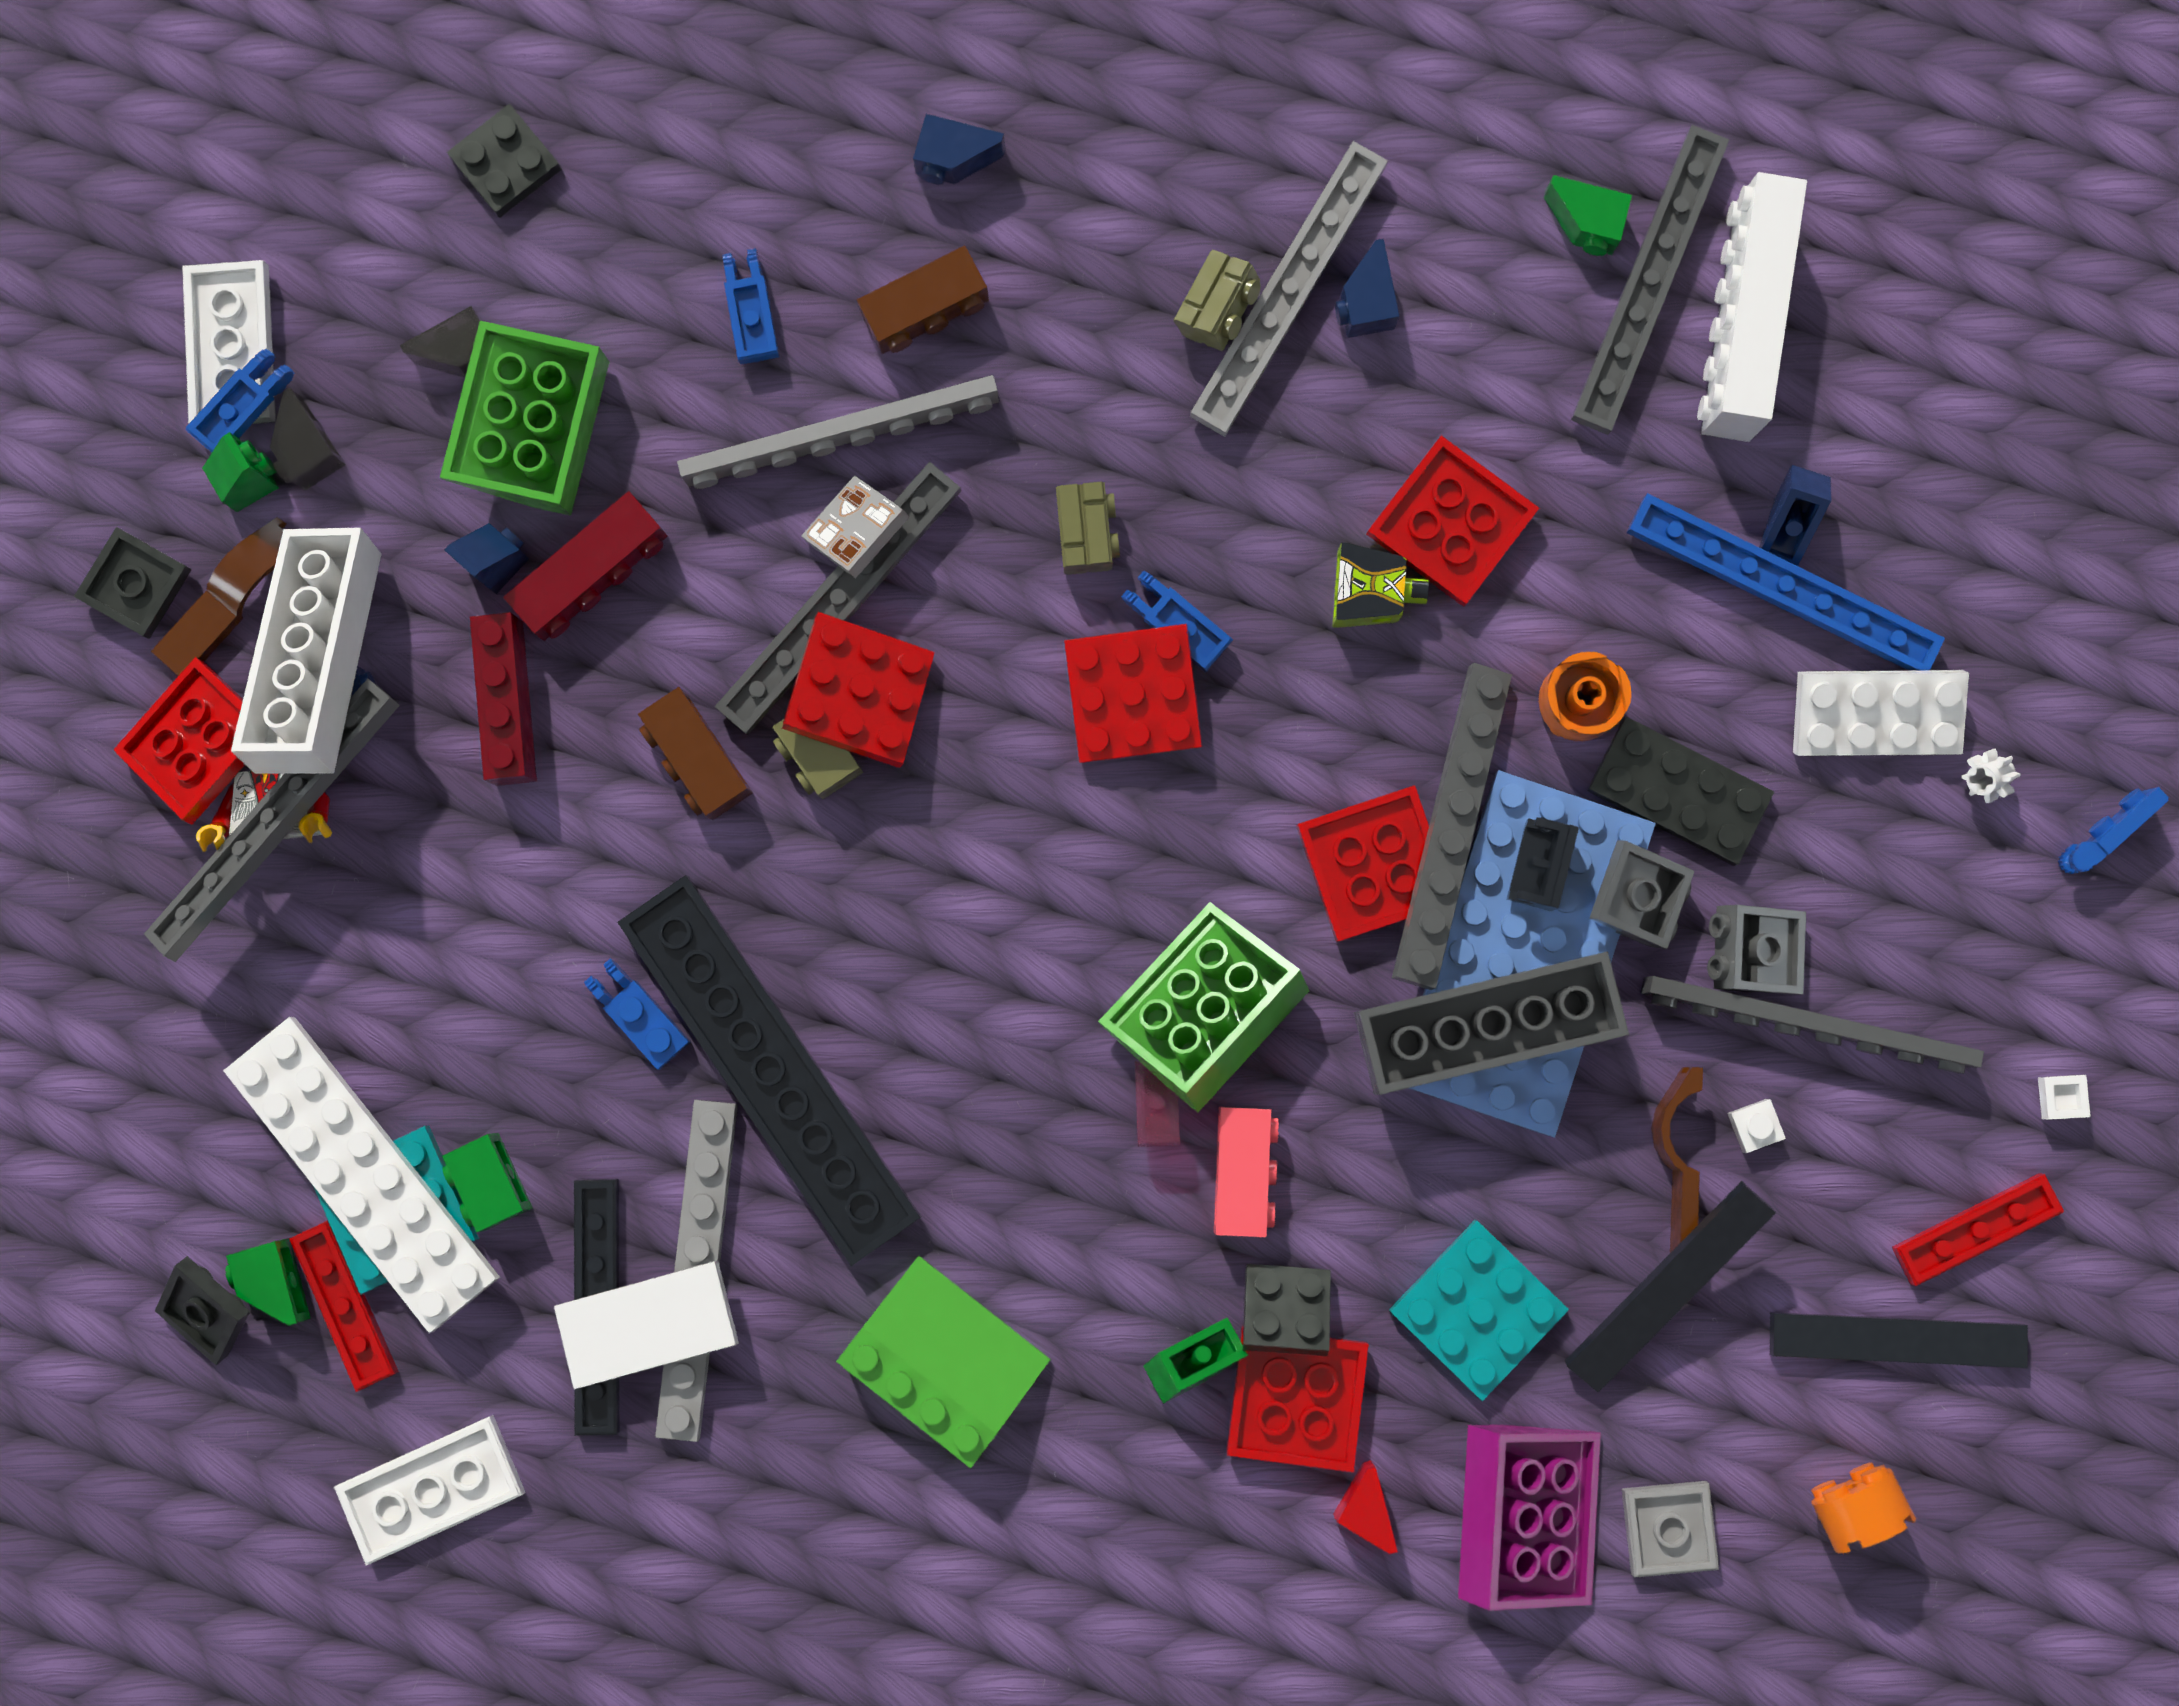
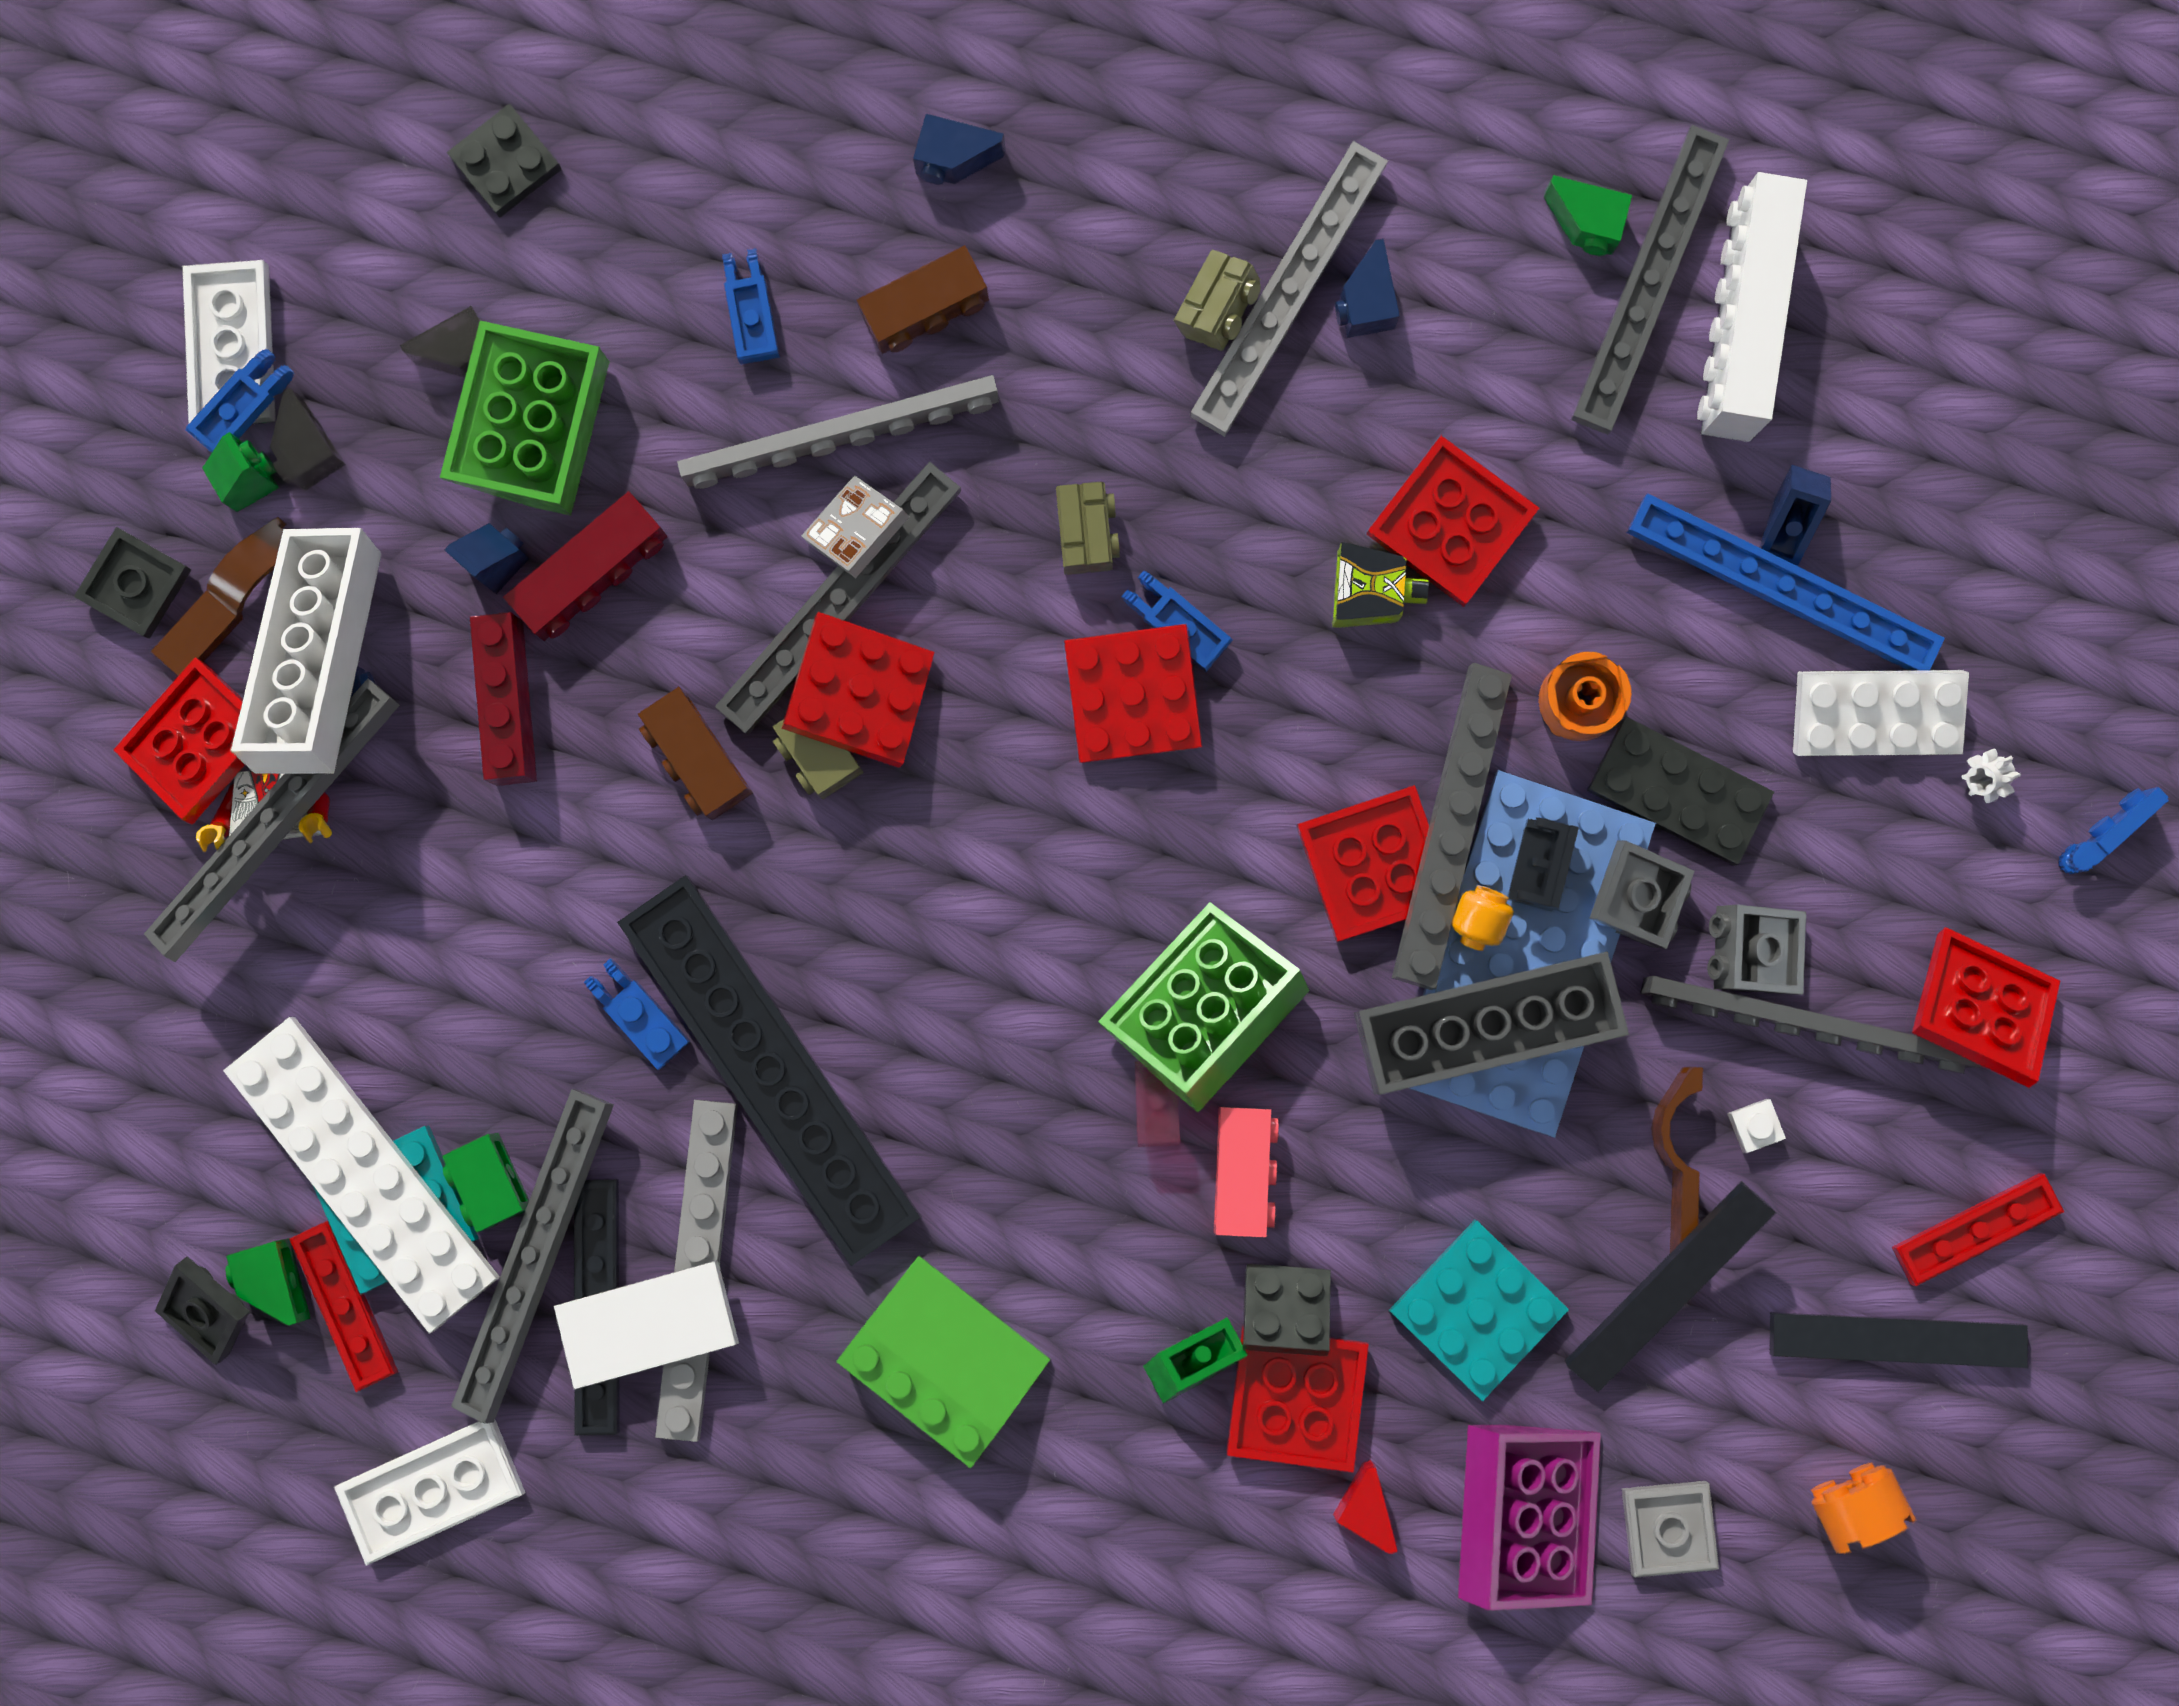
white plate [2038,1075,2090,1120] -> none
none -> dark grey plate [451,1089,614,1424]
none -> light orange head [1452,886,1514,951]
none -> red plate [1912,927,2060,1088]

